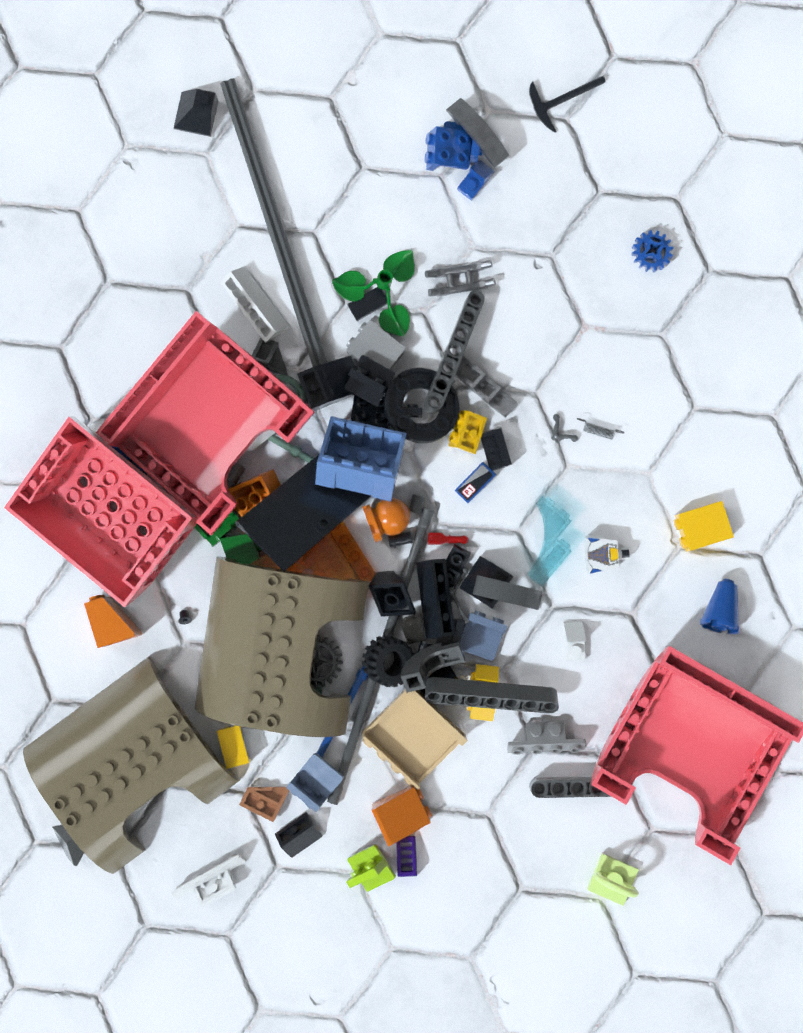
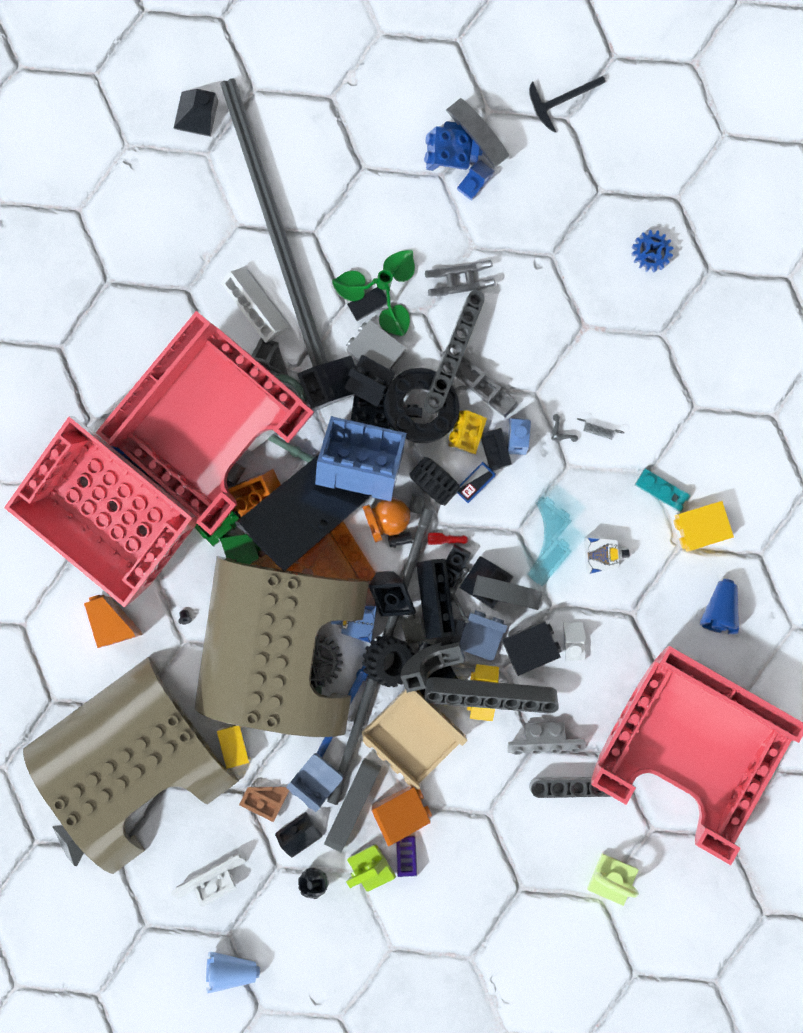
none -> light blue cone [206,952,260,993]
none -> black piece [298,868,329,899]
none -> dark grey beam [324,758,382,853]
none -> medium blue torso [331,606,377,643]
none -> black tyre [409,457,461,506]
none -> black brick [501,621,562,676]
none -> medium blue torso [507,418,531,455]
none -> teal plate [634,468,690,512]

